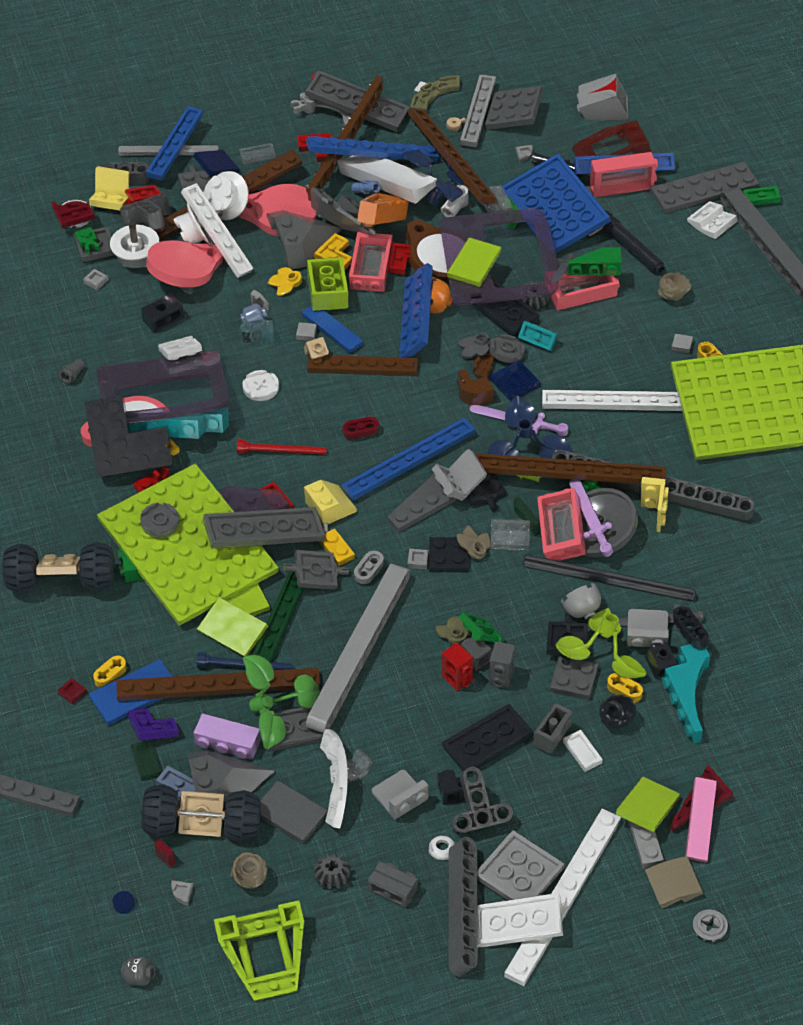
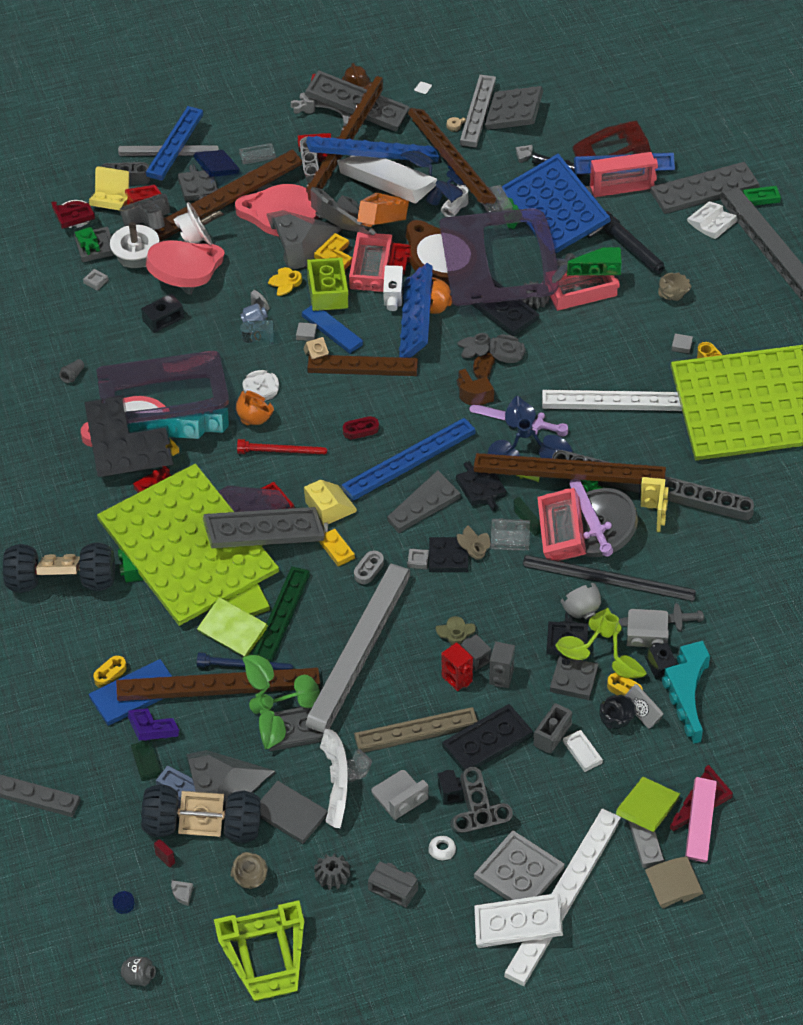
dark red tile [57,678,87,705] -> none
dark grey tile [140,503,179,538] -> none
white plate [158,336,202,360] -> none
white plate [181,183,253,278] -> none
lavender brick [193,714,261,760] -> none
white piece [203,171,249,220] -> none
dark grey plate [283,550,349,590] -> none
medium blue pin [352,181,381,195] -> none
olive tile [410,75,460,113] -> none
light grey bracket [432,449,487,501] -> none
lime tile [447,238,501,287] -> none
dark grey beam [449,836,478,977] -> none
green plate [458,612,505,645] -> none
clear blue tile [490,360,541,402] -> none
teal plate [518,321,558,351] -> none
light grey slope [577,74,629,120] -> none
black beam [673,606,709,649] -> none
light grey gear [693,909,728,942] -> none
none -> orange cylinder [236,390,274,425]
none -> light grey beam [300,137,320,183]
none -> reddish brown piece [342,63,370,90]
none -> dark tan tile [354,707,478,753]
none -> white torso [383,266,403,311]
none -> light grey slope [625,684,663,729]

